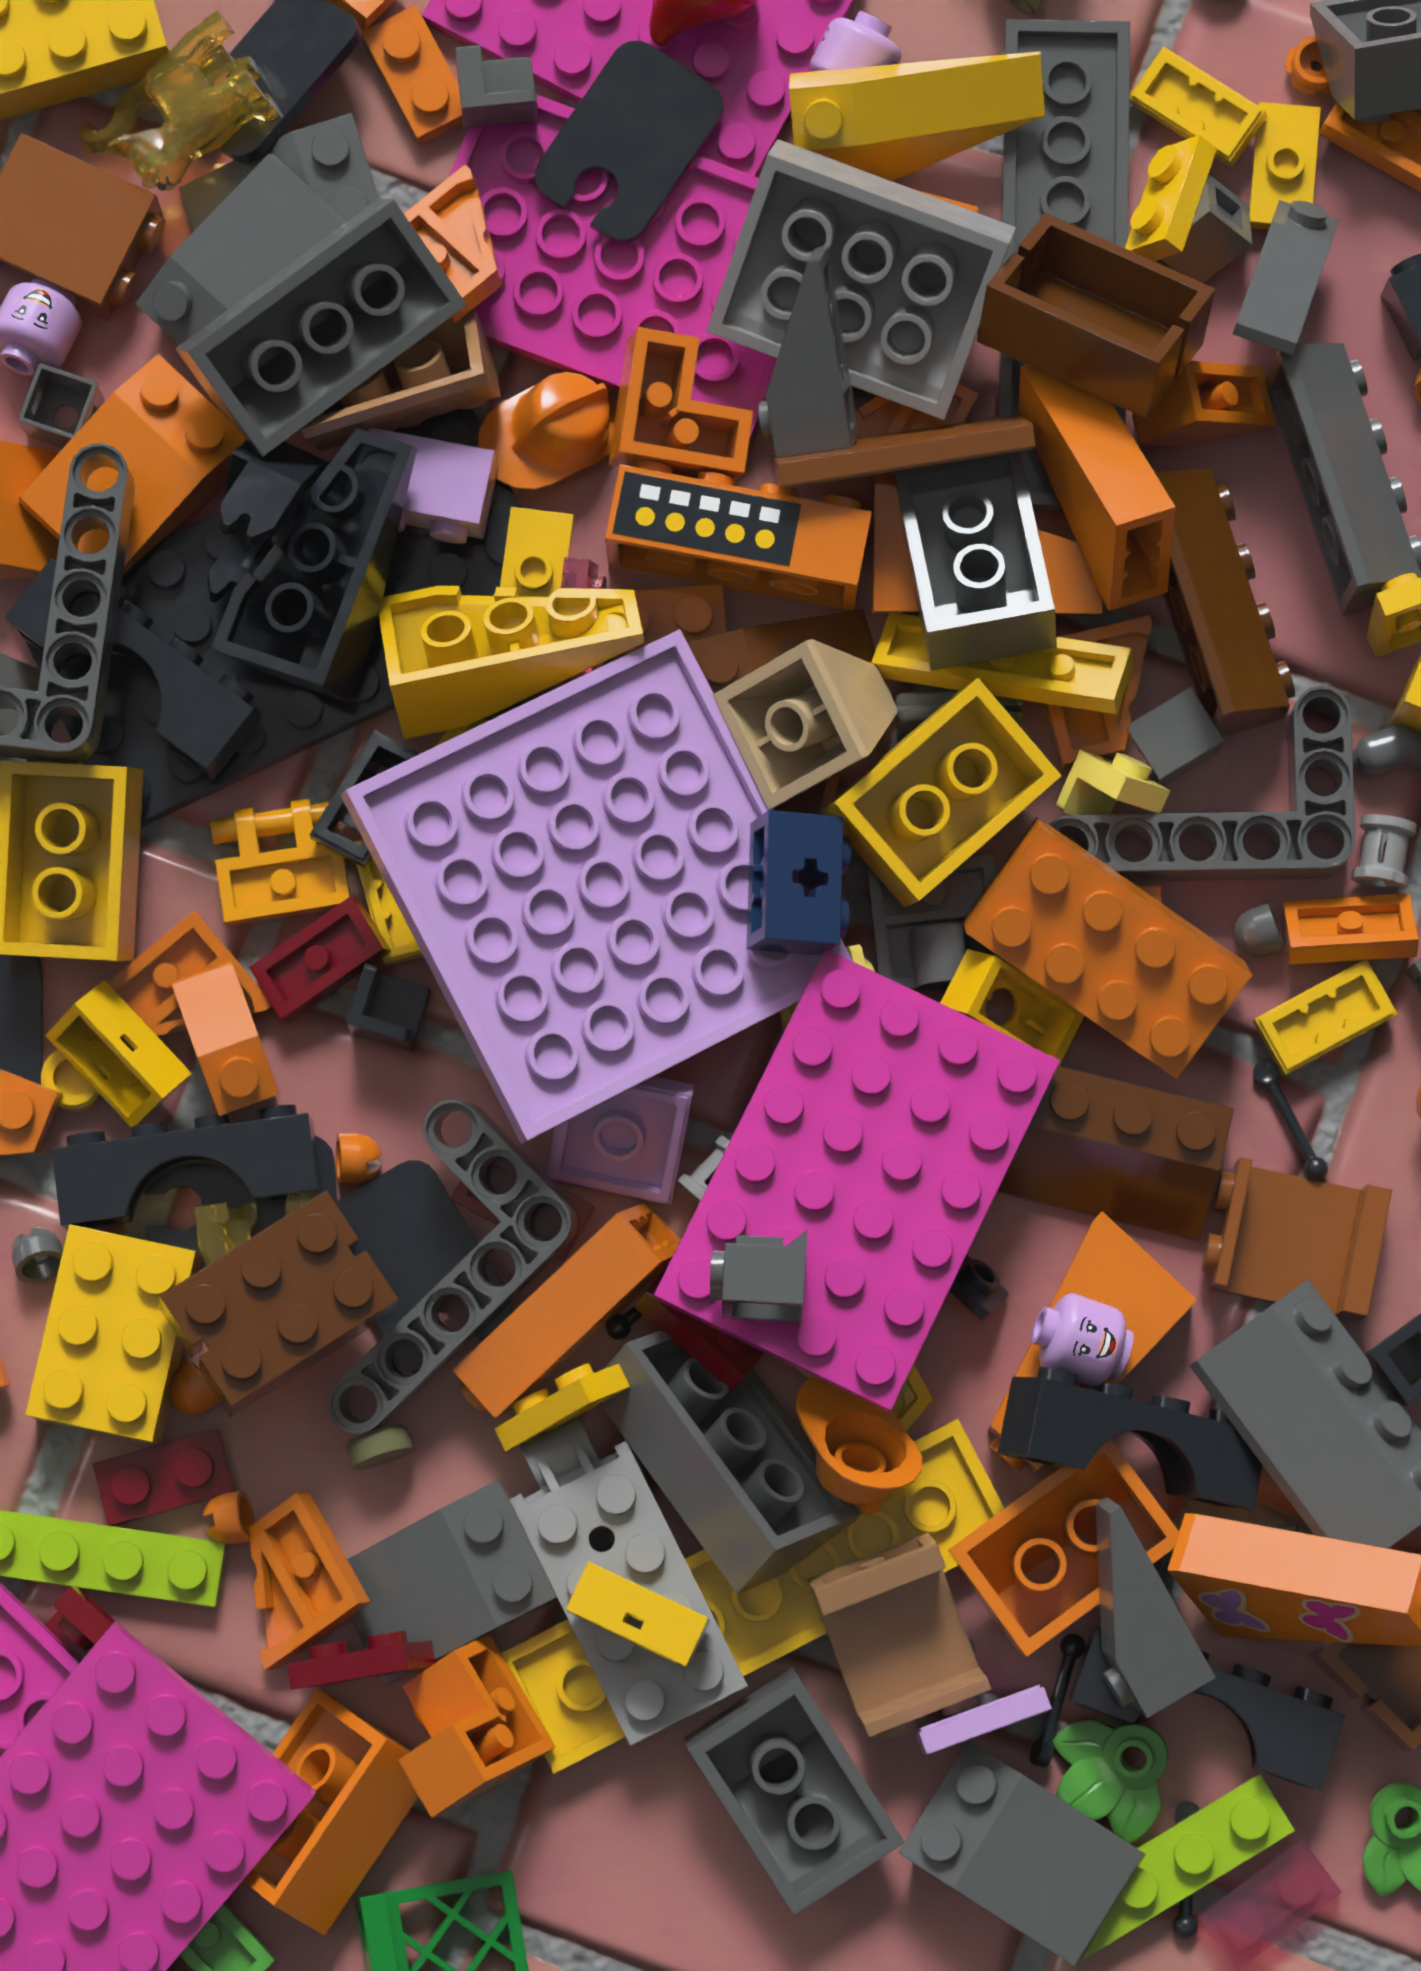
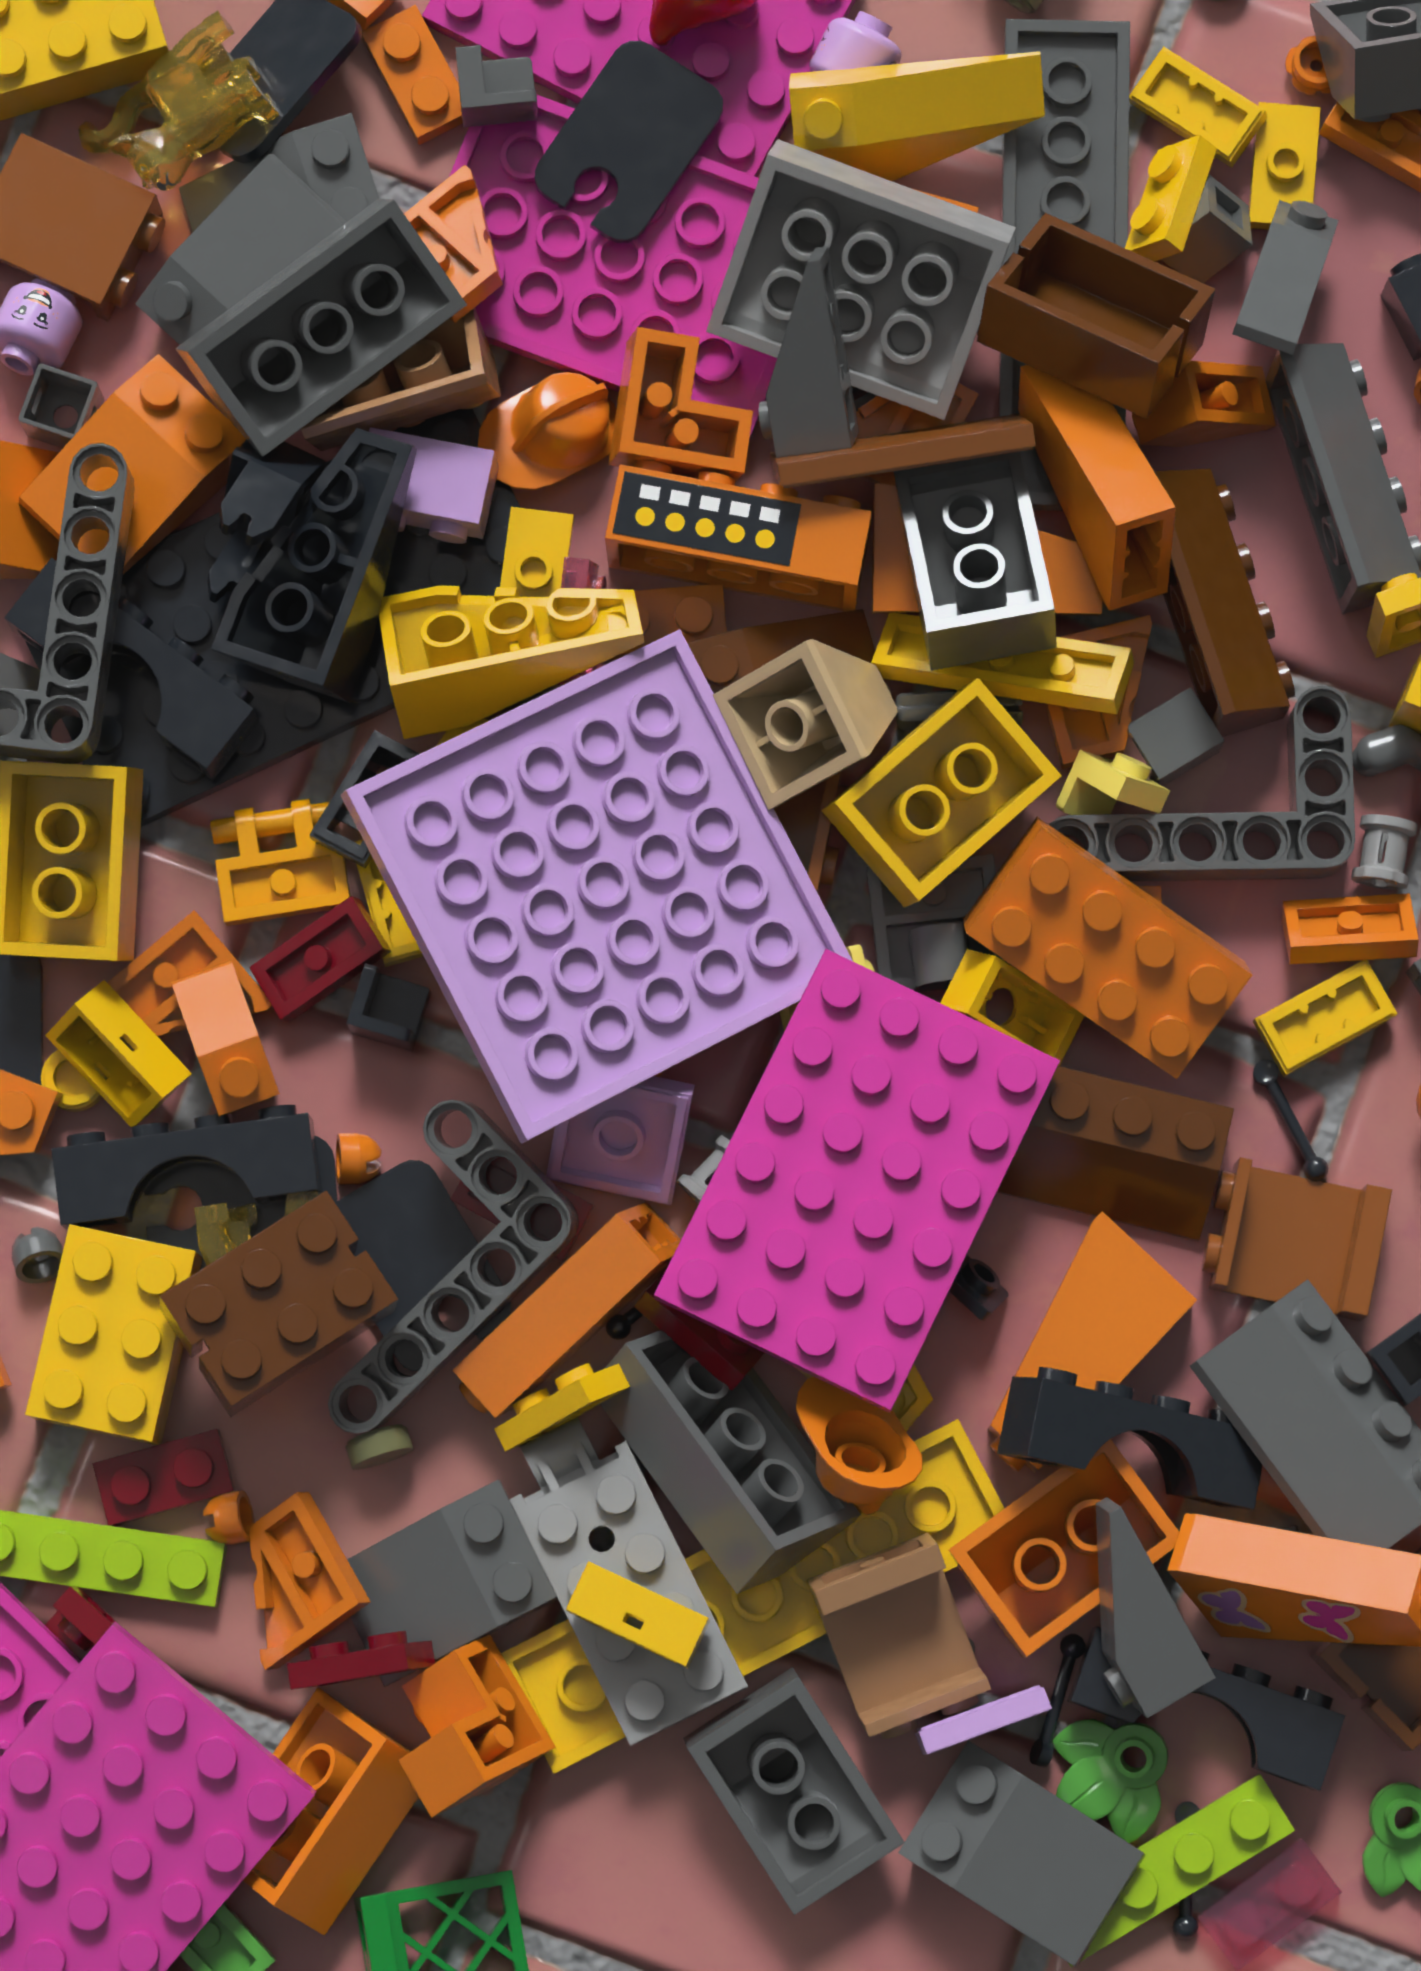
orange hinge [170,1359,219,1415] -> none
dark grey window [710,1230,807,1323] -> none
dark blue brick [747,810,851,956] -> none
lavender head [1031,1293,1134,1388] -> none
dark grey hinge [1234,902,1285,957] -> none

